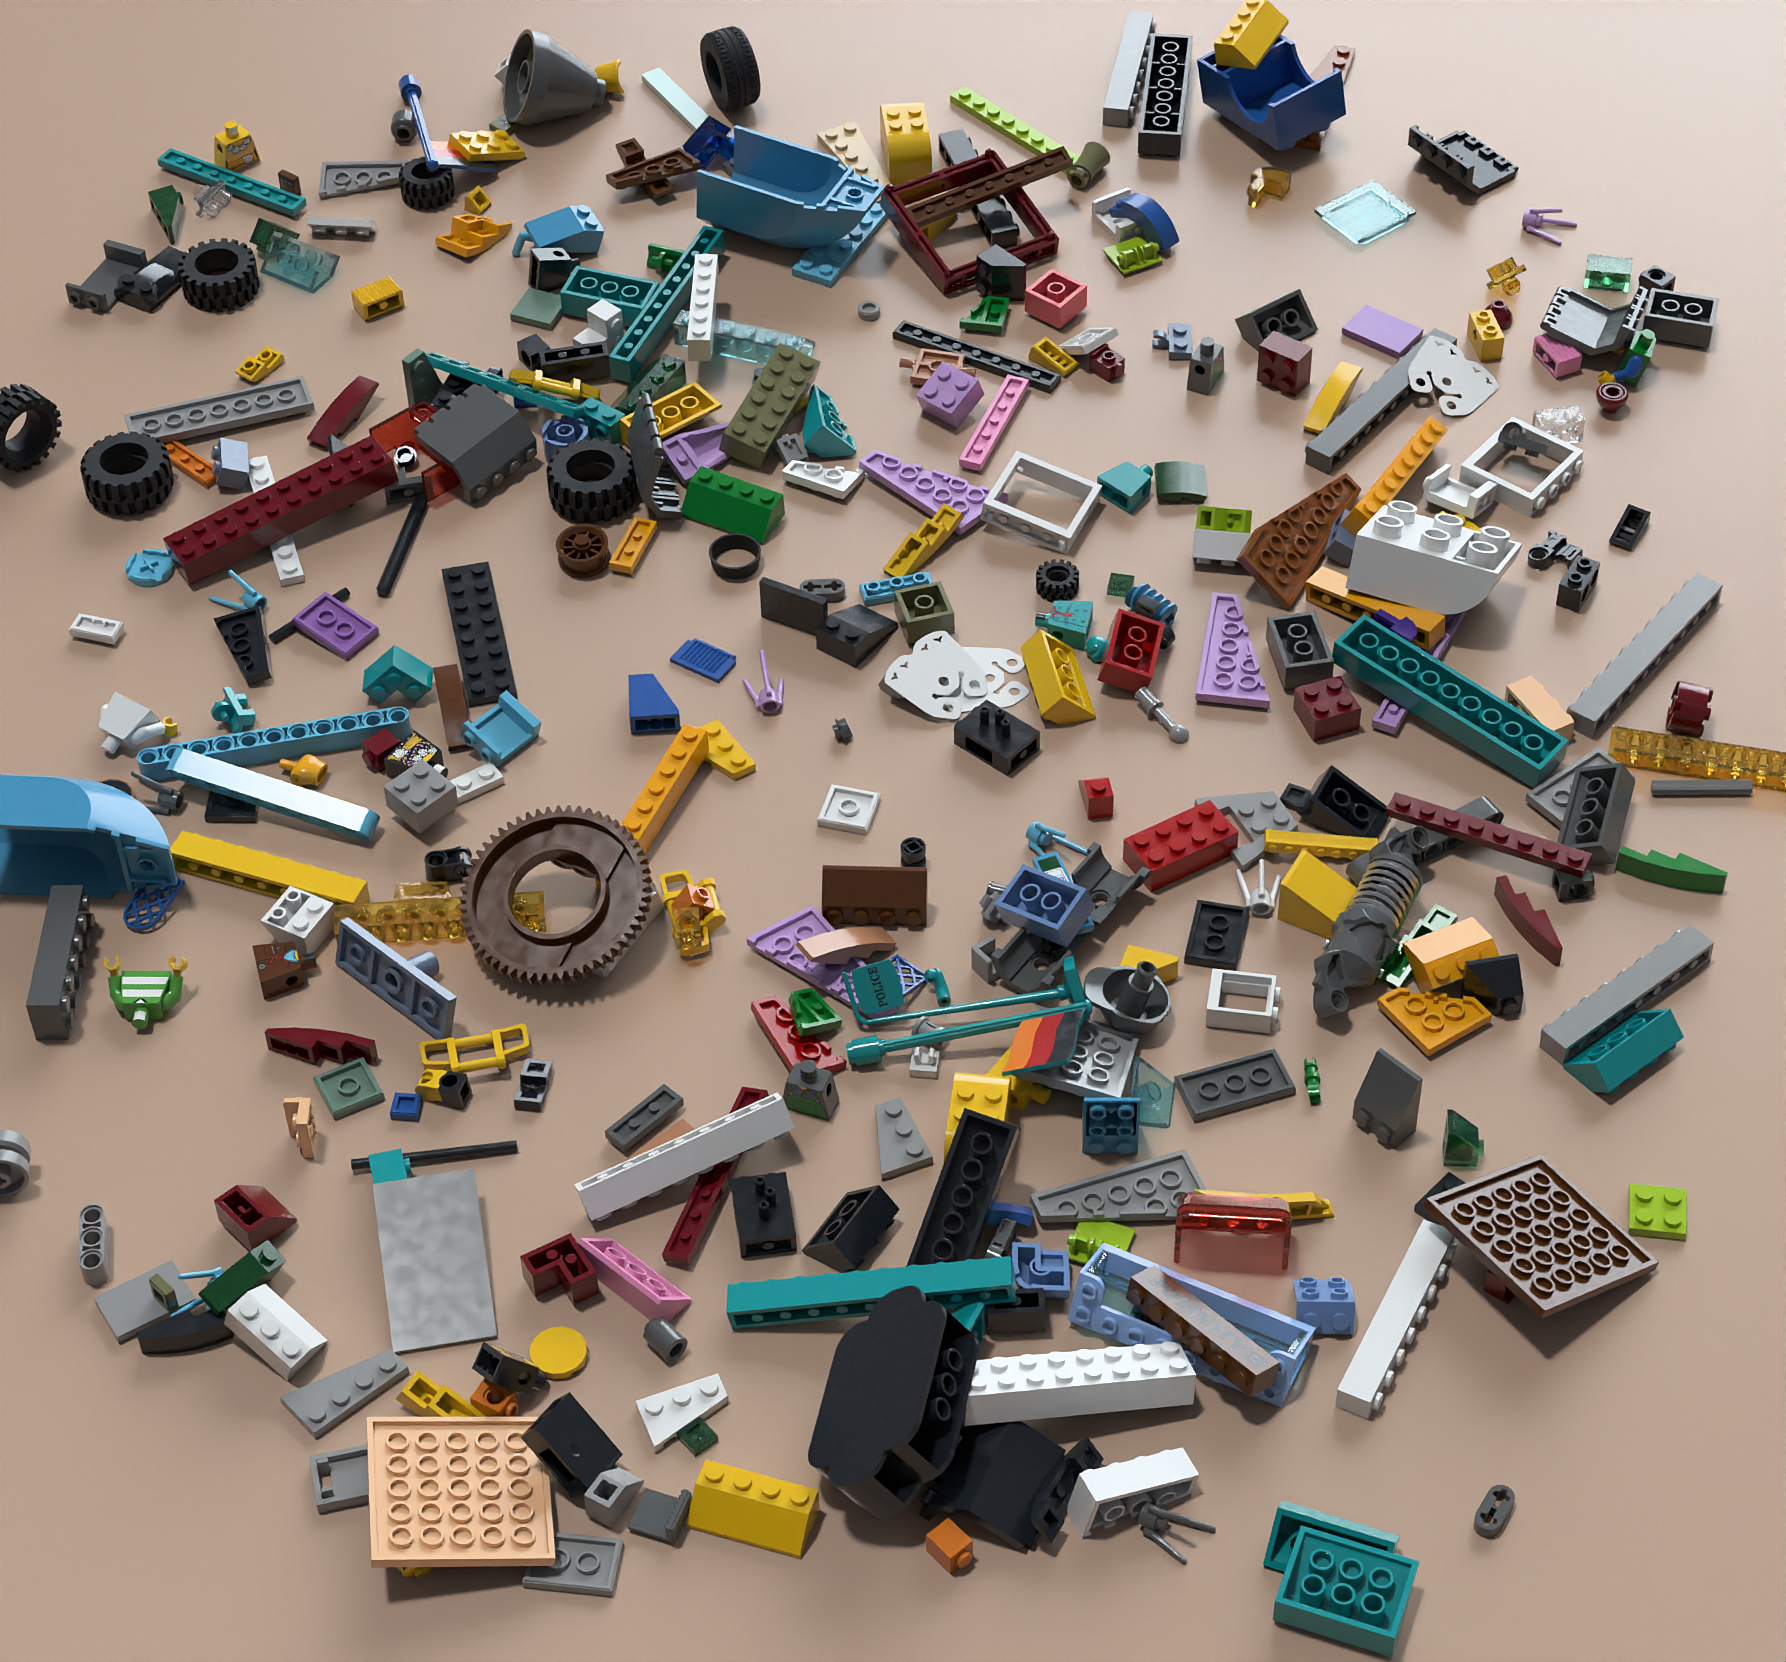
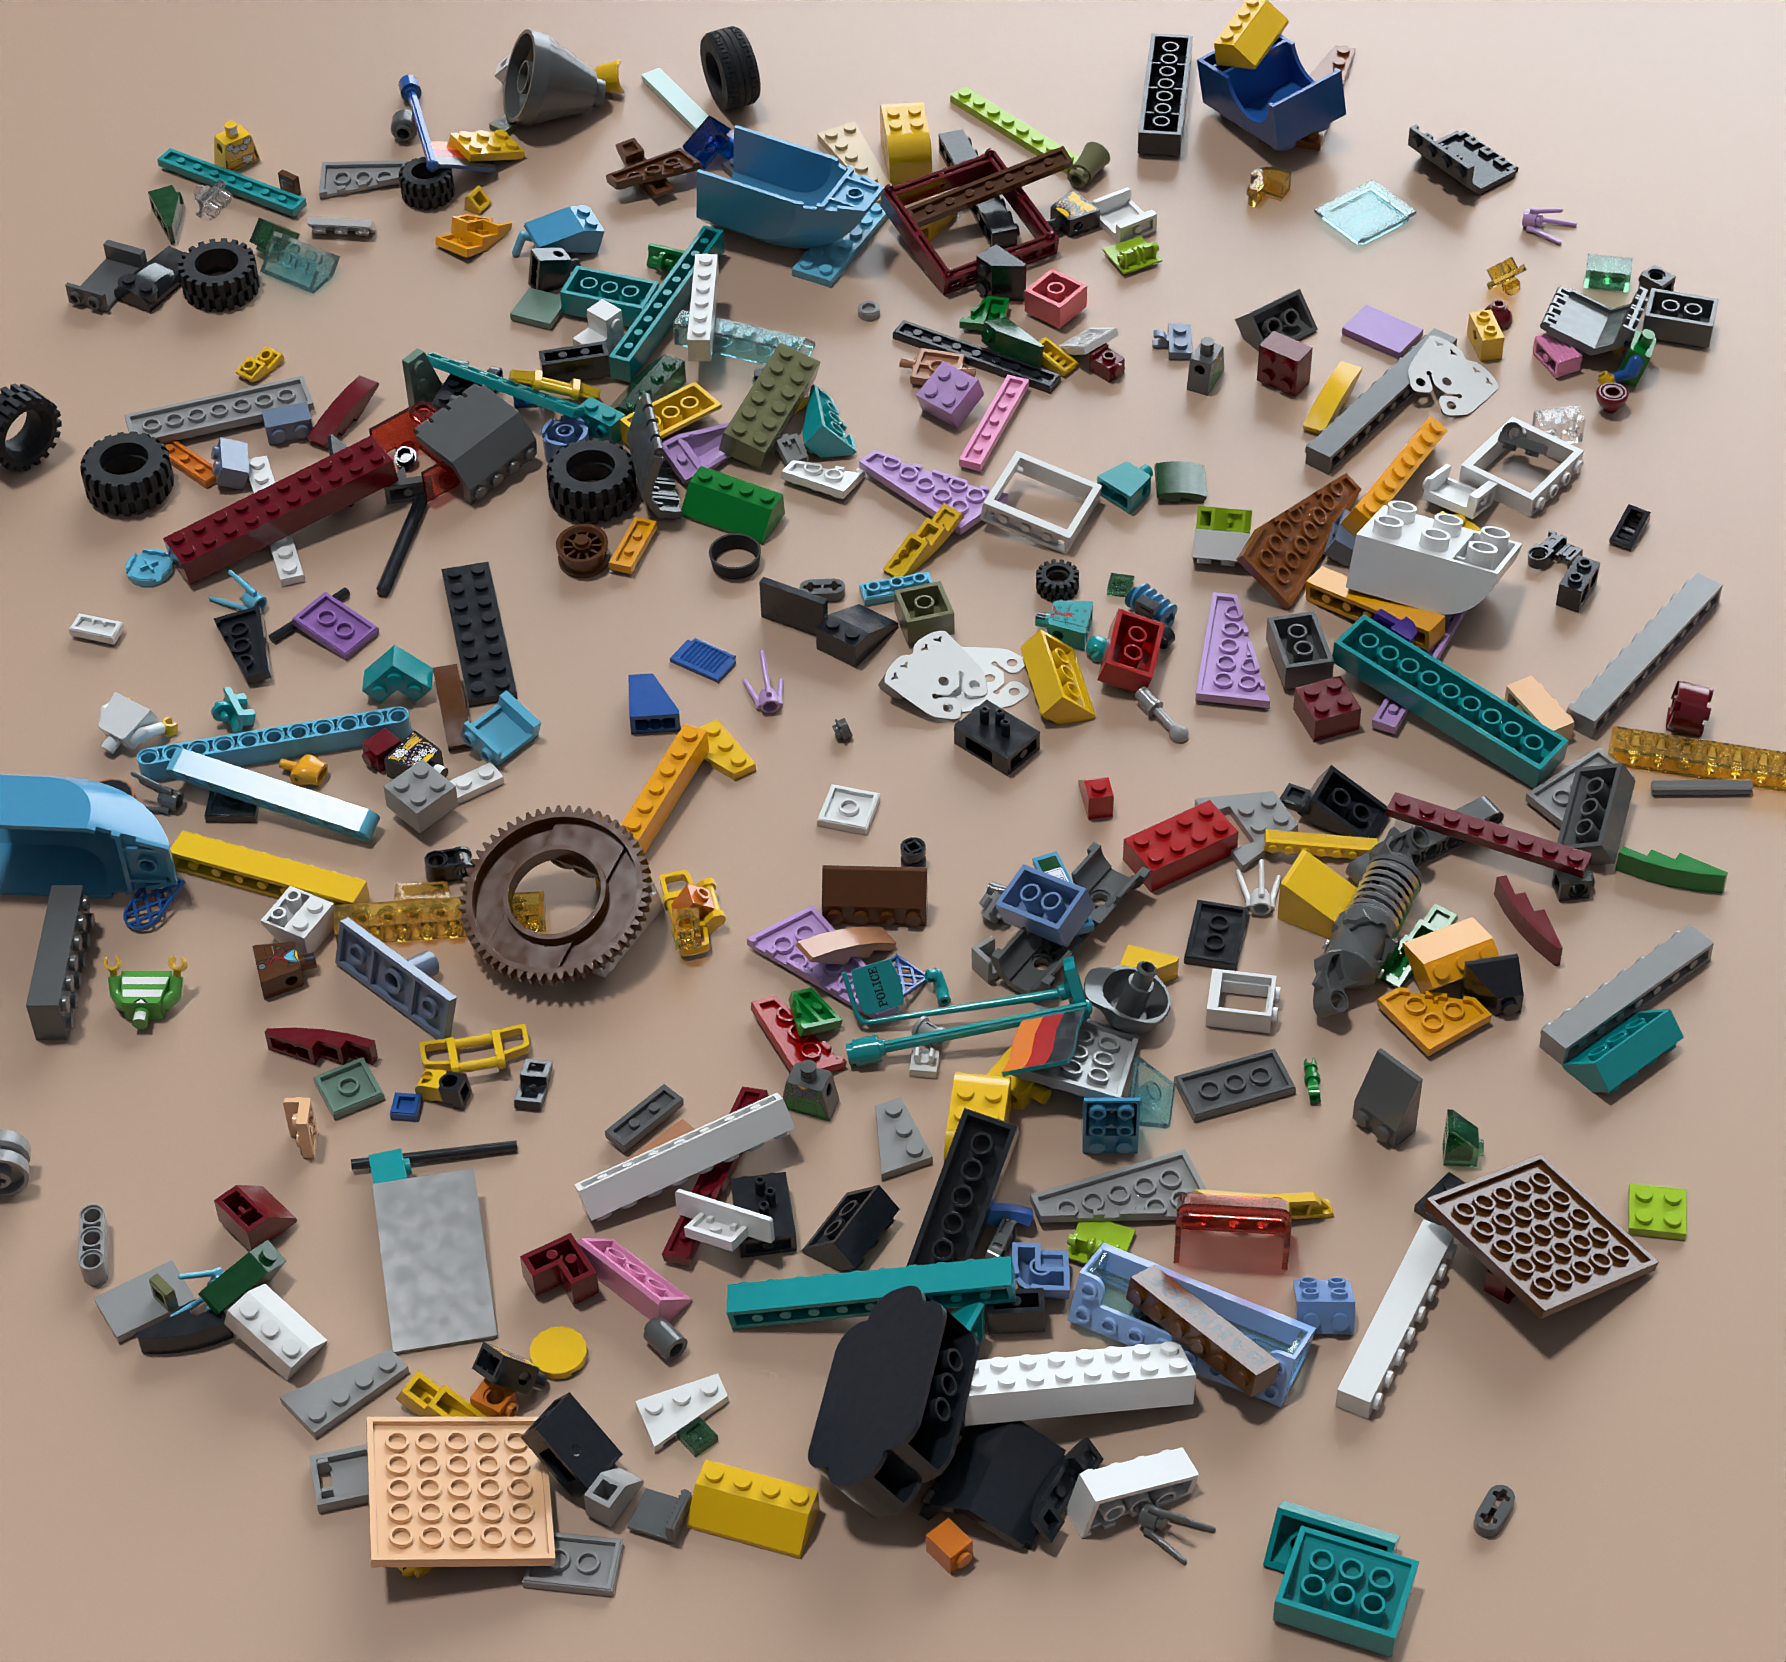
yellow brick [351,276,405,321] -> none
black brick [517,334,550,371] -> none
medium azure plant [1026,821,1088,856] -> none
brick [1103,11,1157,127] -> none
blue arch [1108,193,1180,251] -> none
none -> sand blue brick [262,402,313,445]
none -> white bracket [675,1189,775,1252]
none -> dark green slope [981,317,1044,367]
none -> black torso [1047,190,1100,237]

